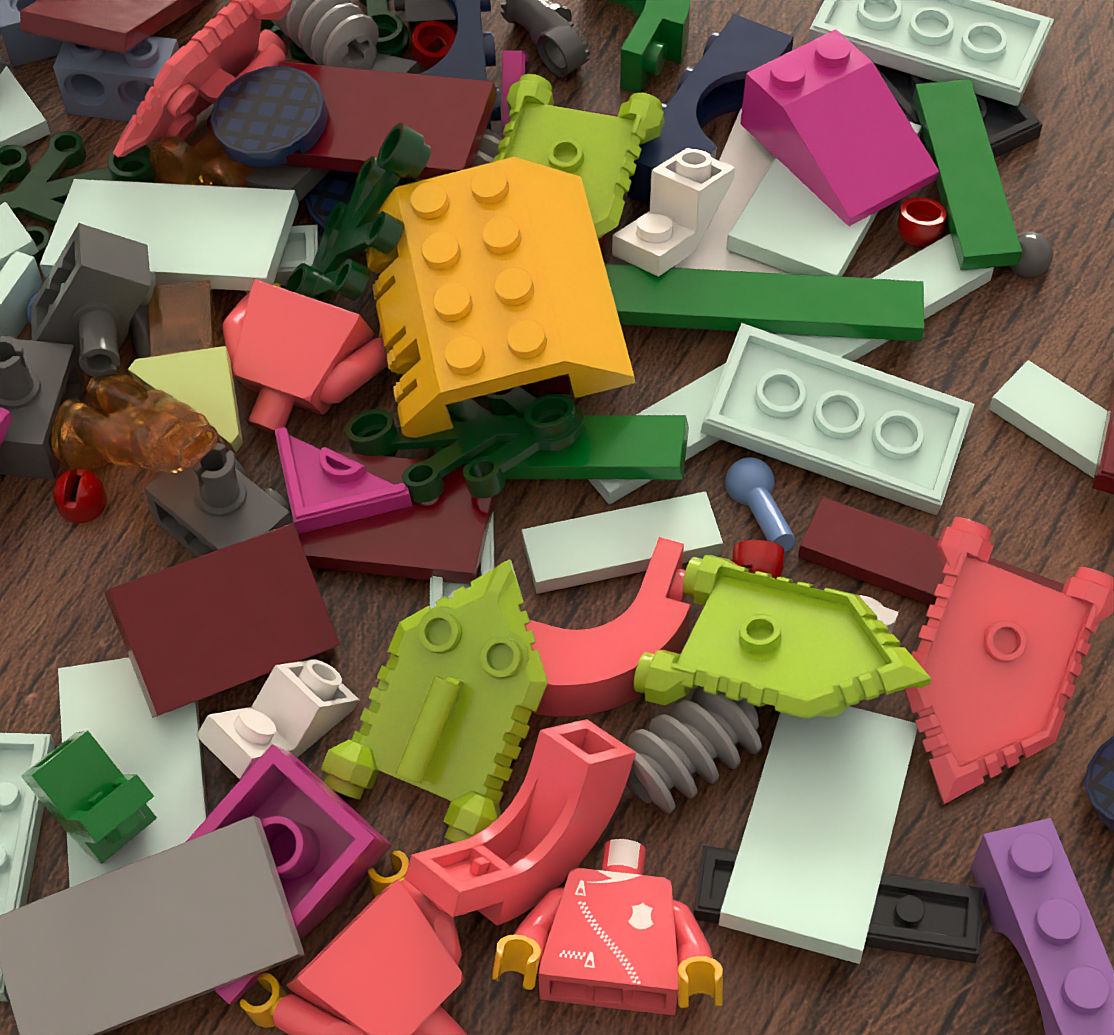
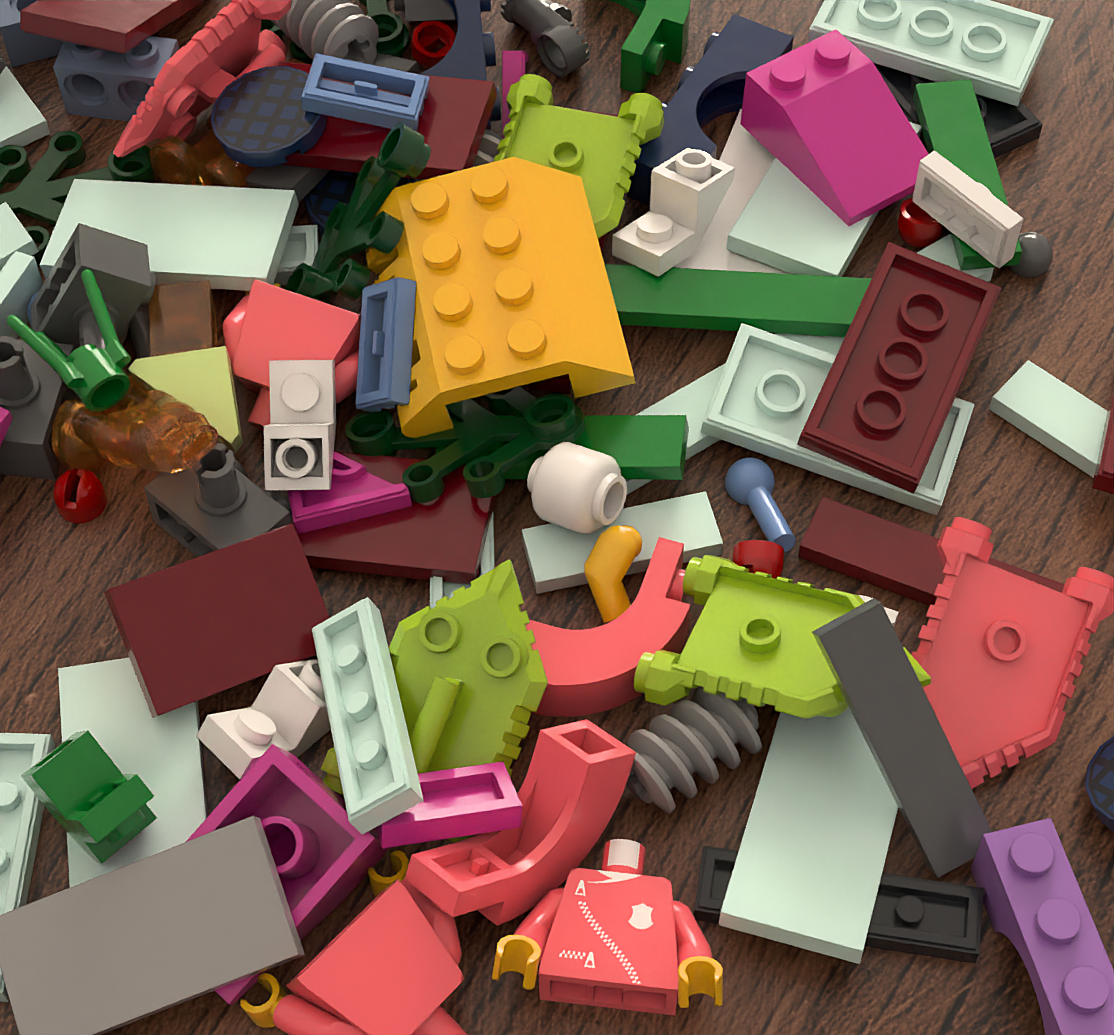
none -> green plant [7,269,131,412]
none -> white slope [264,360,336,490]
none -> medium blue tile [301,53,430,131]
none -> light aqua tile [312,597,424,835]
none -> medium blue tile [355,277,416,412]
none -> dark pink tile [375,762,522,849]
none -> white head [527,442,627,534]
none -> yellow arm [584,525,642,623]
none -> dark red tile [797,242,1002,494]
none -> dark grey tile [812,598,992,878]
none -> white plate [912,150,1024,268]

